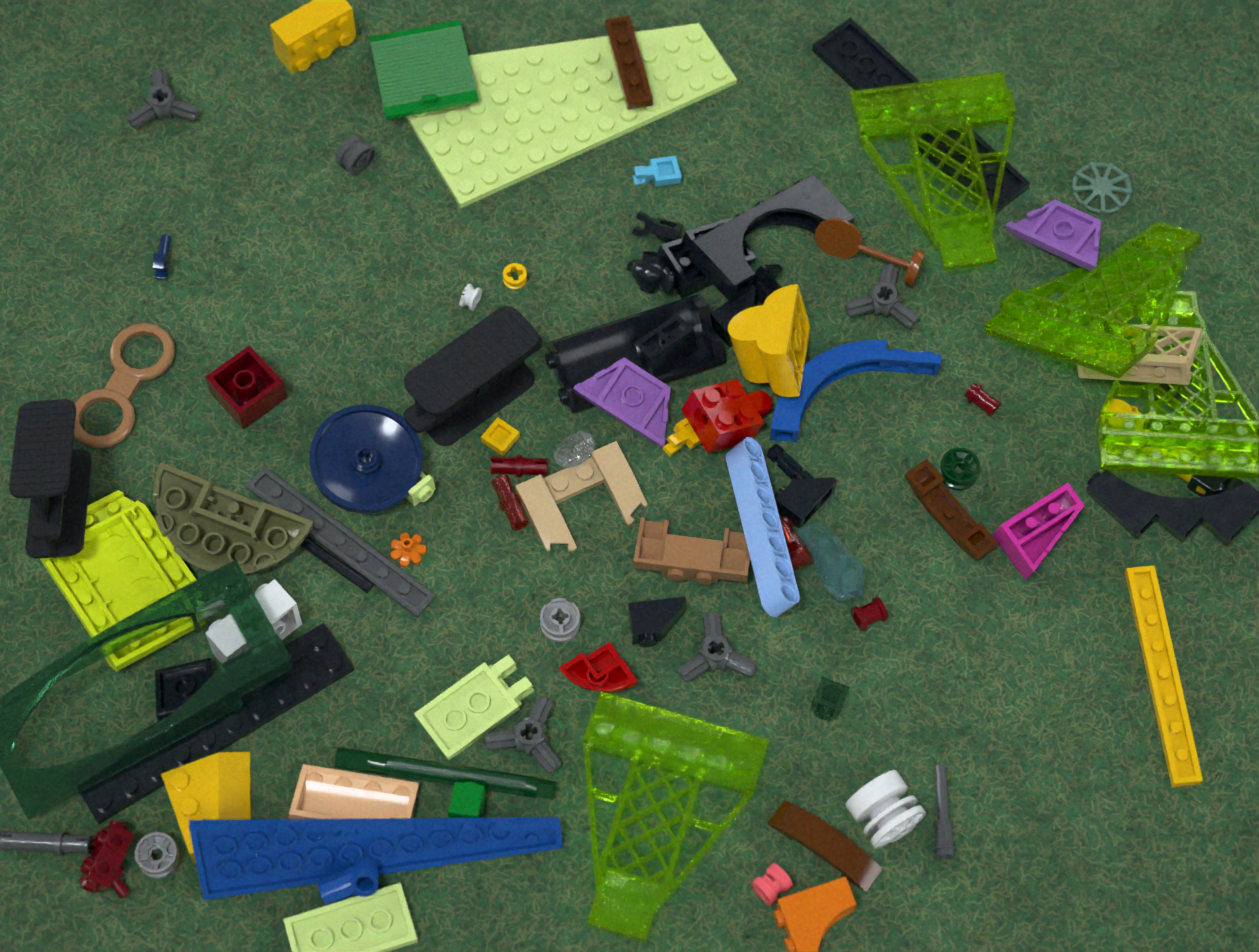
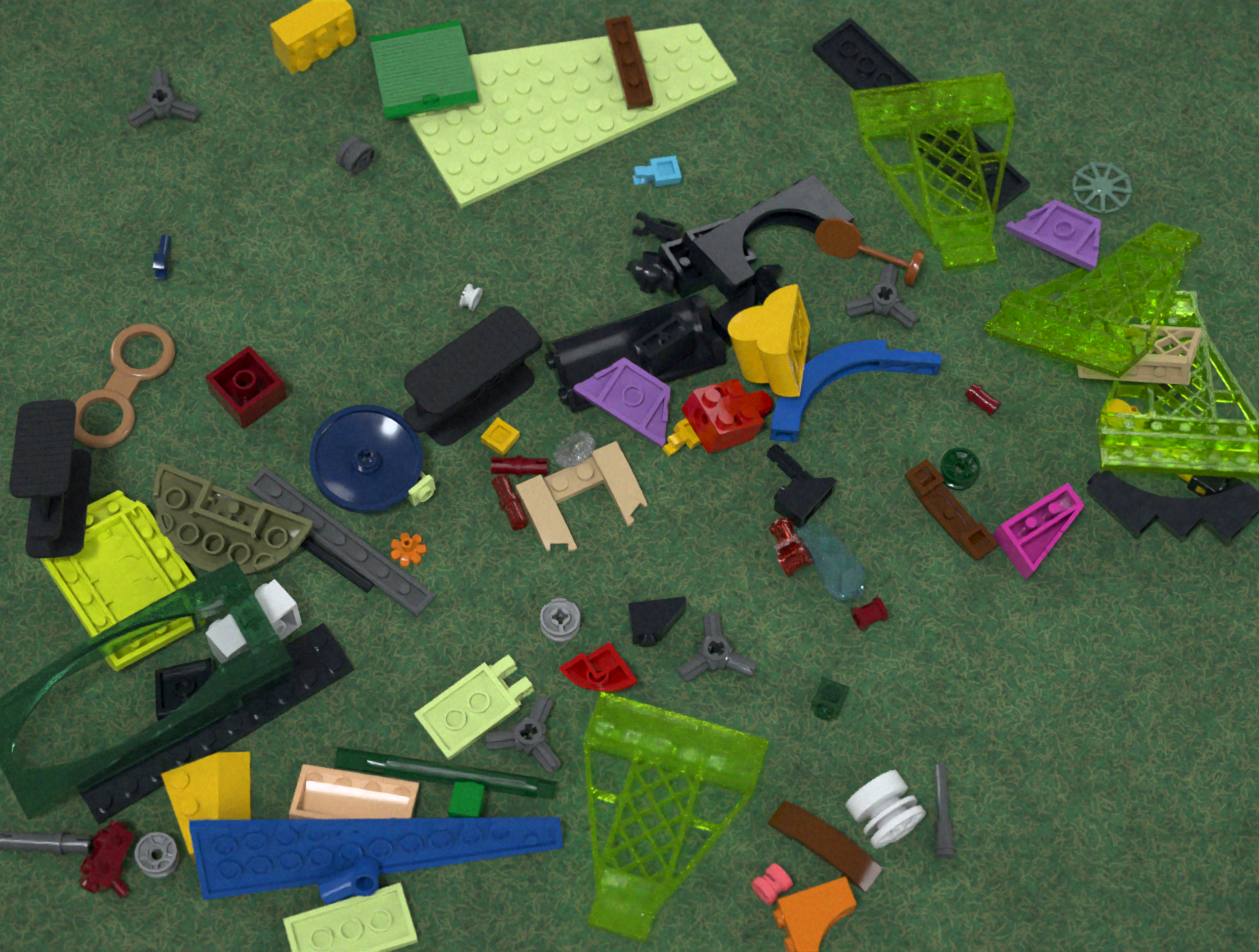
yellow bush [503,263,527,289] -> none
medium nougat bracket [633,517,750,585] -> none
light blue beam [726,437,800,617] -> none
yellow plate [1125,565,1203,788] -> none

